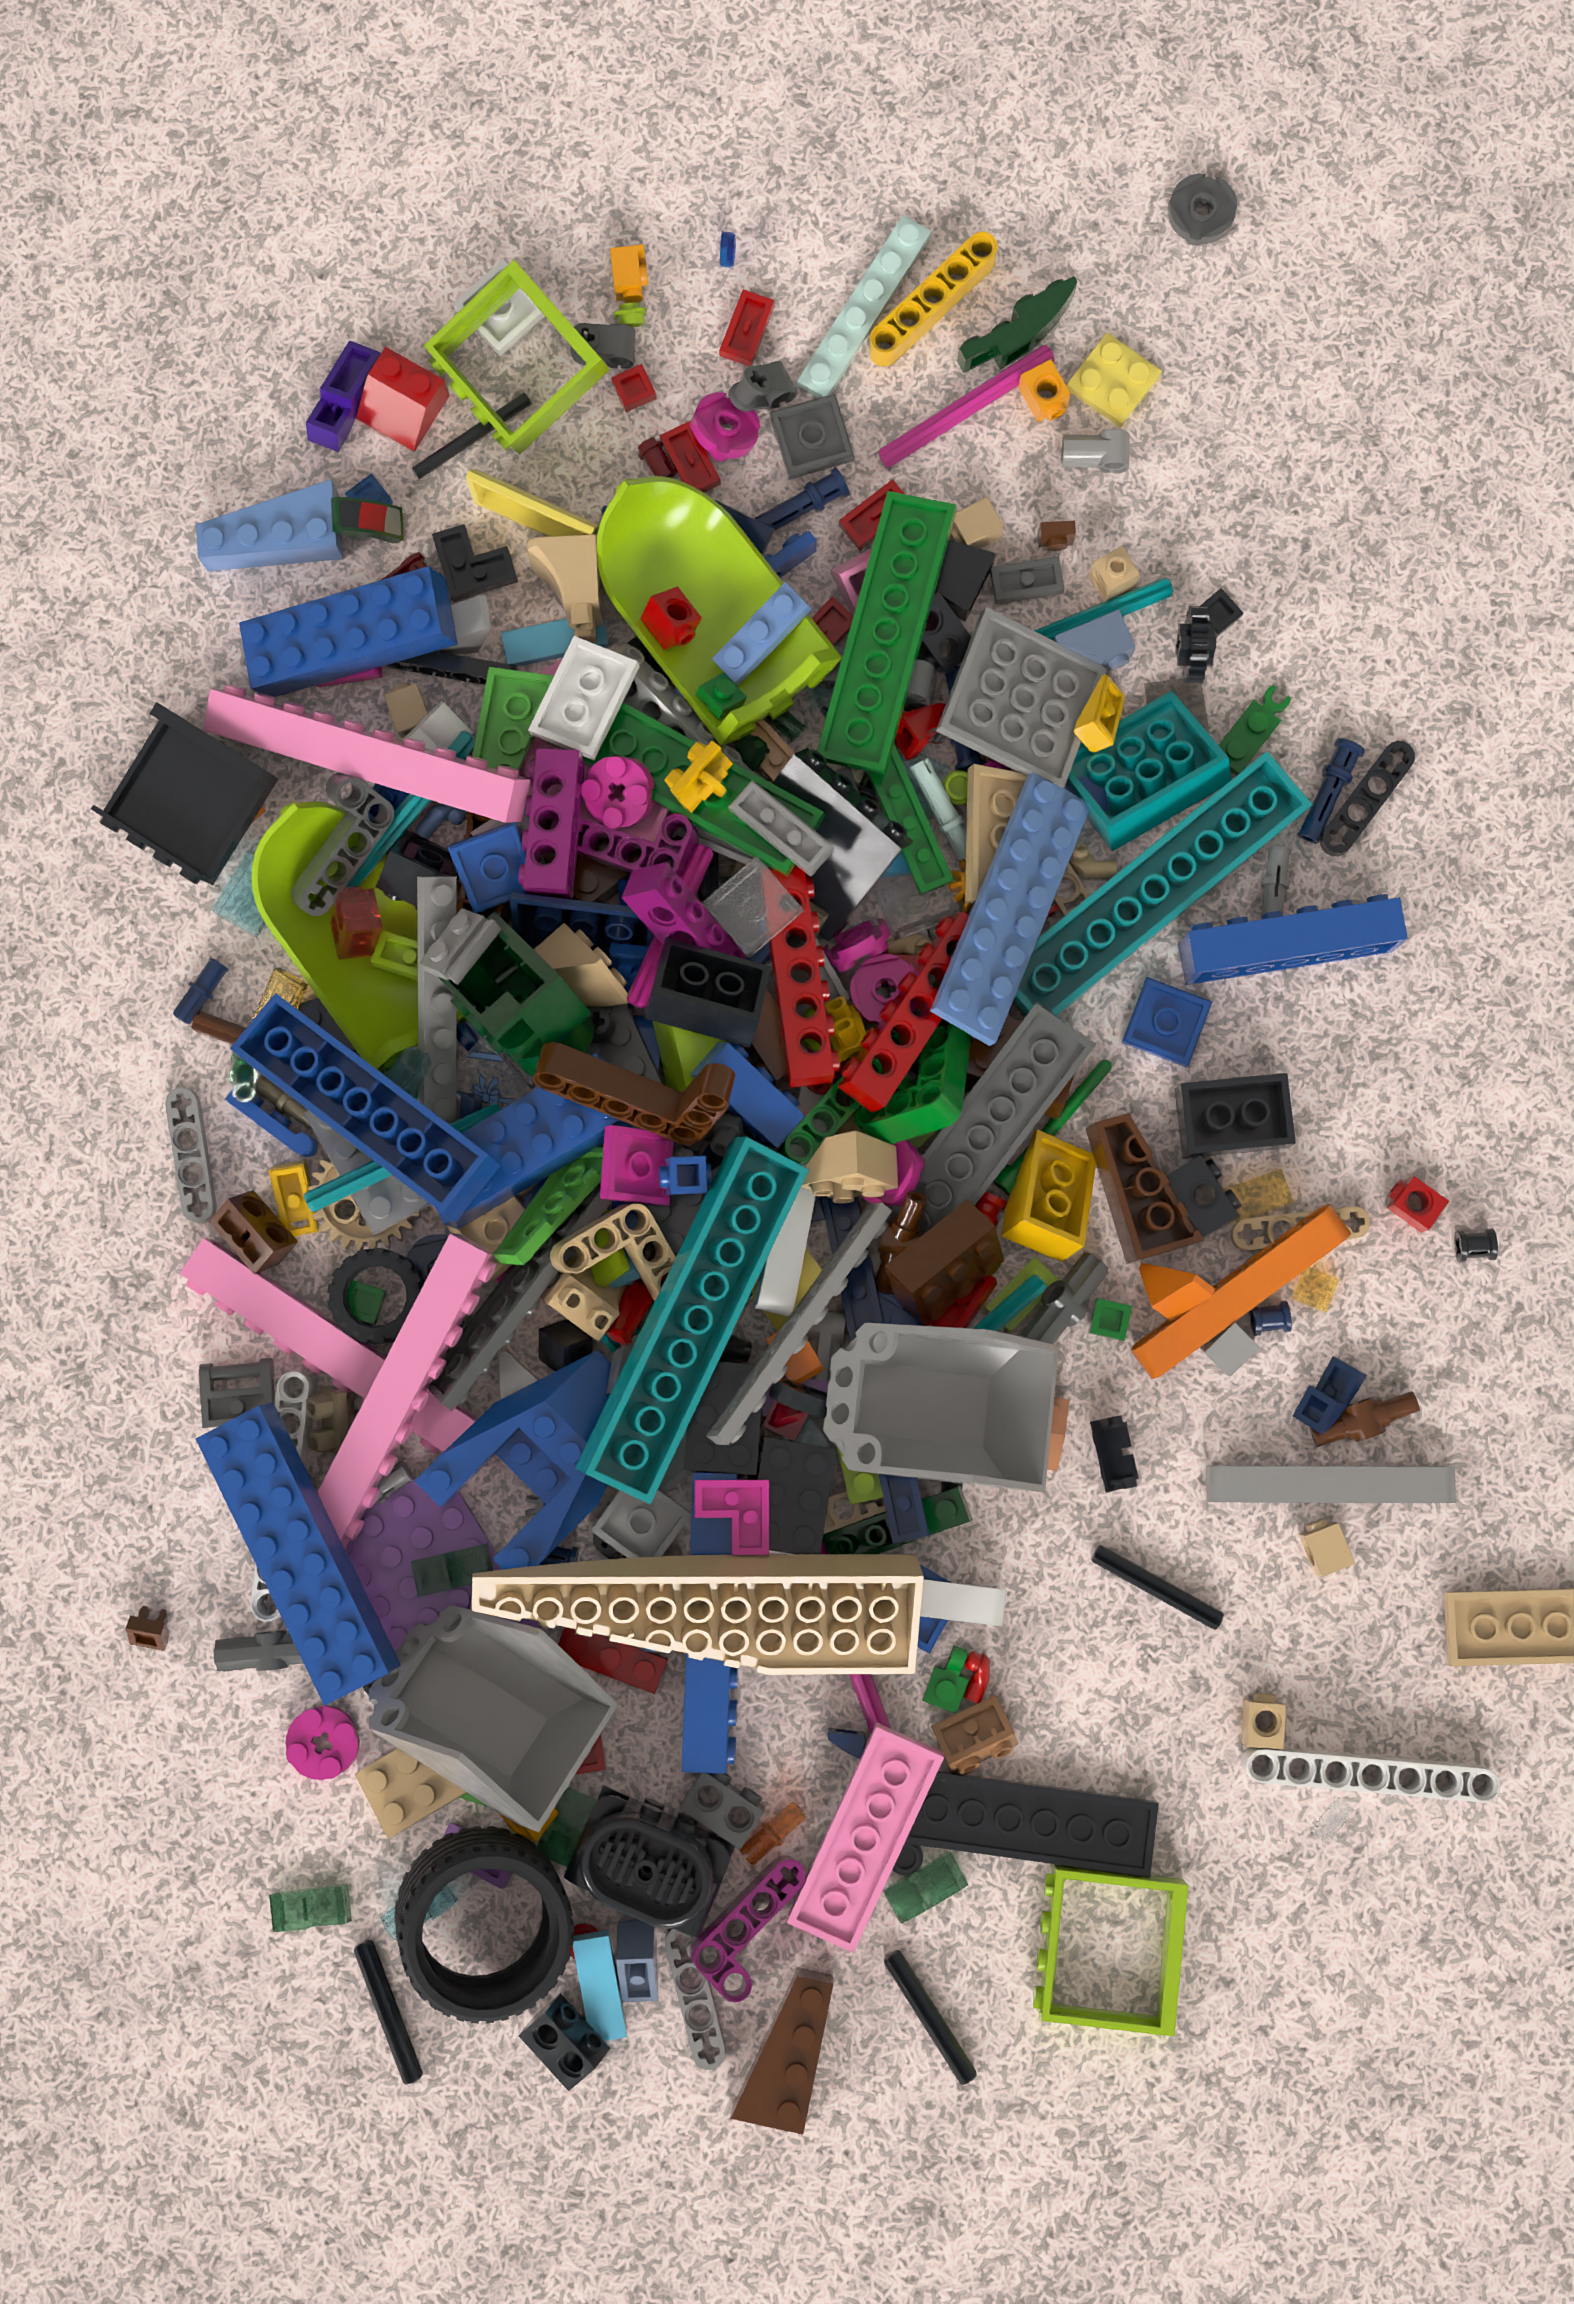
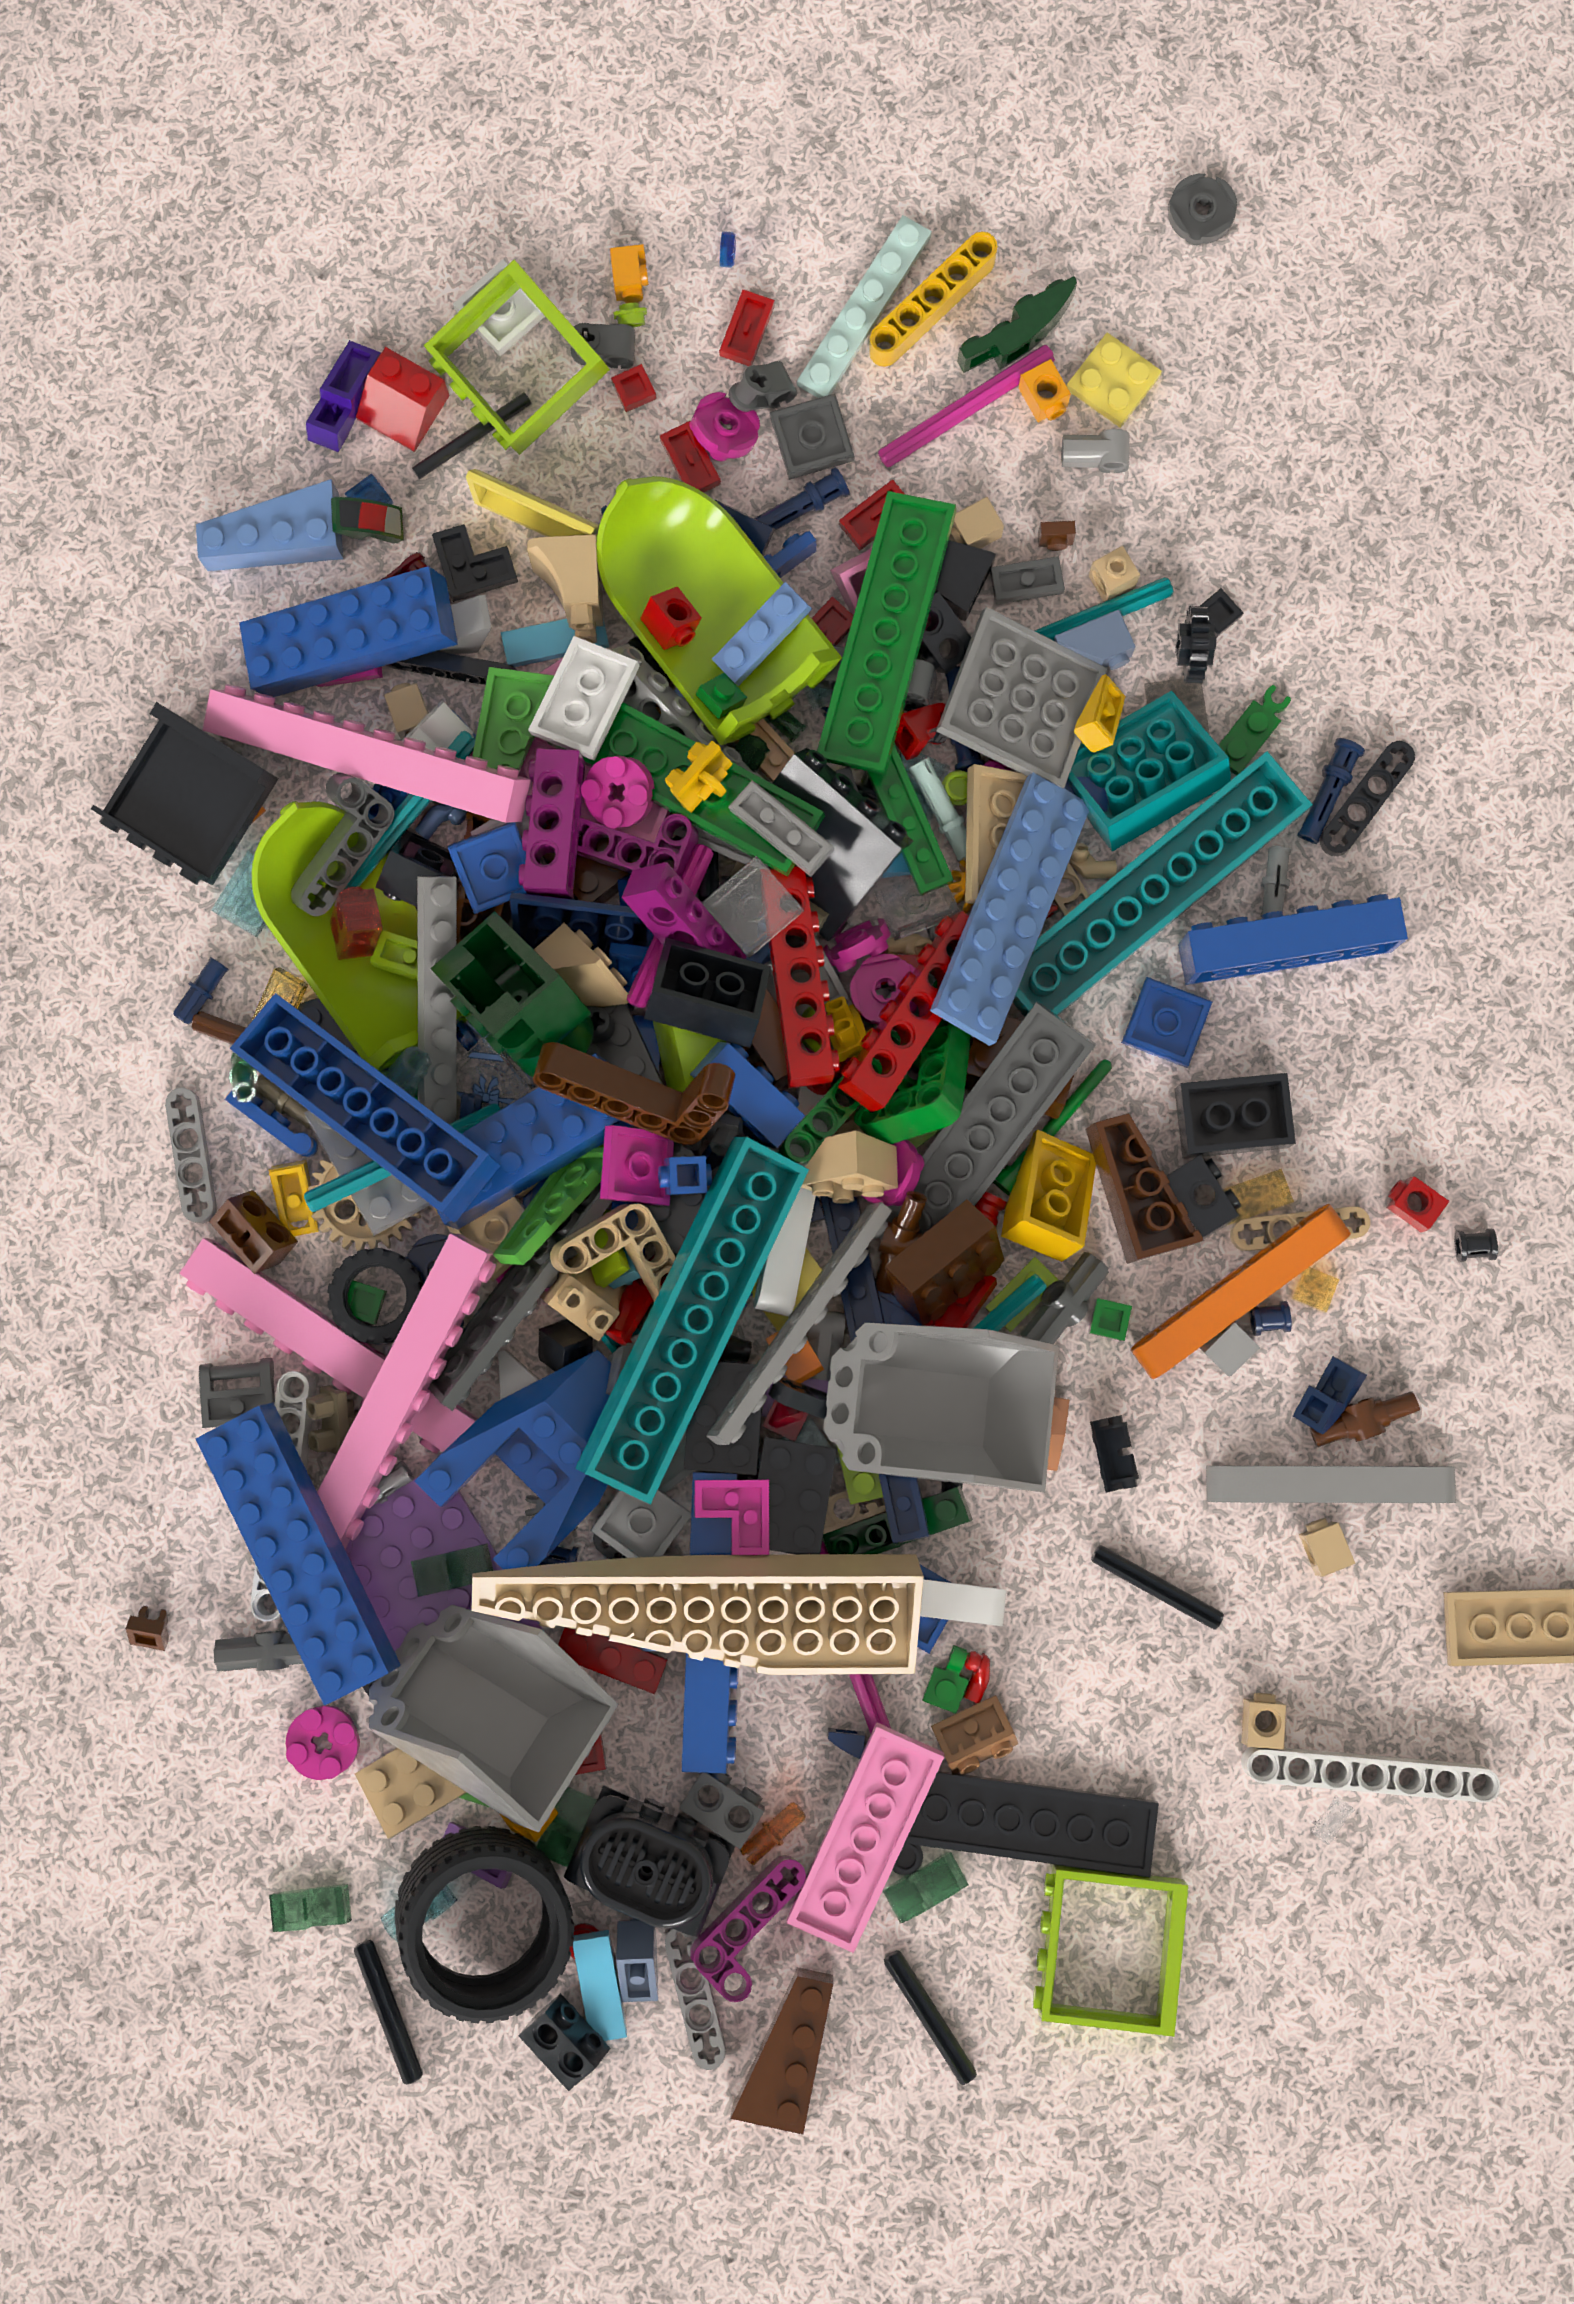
light grey plate [419,908,501,985] -> none
dark red pin [638,437,677,478] -> none
orange slope [1139,1262,1215,1322] -> none

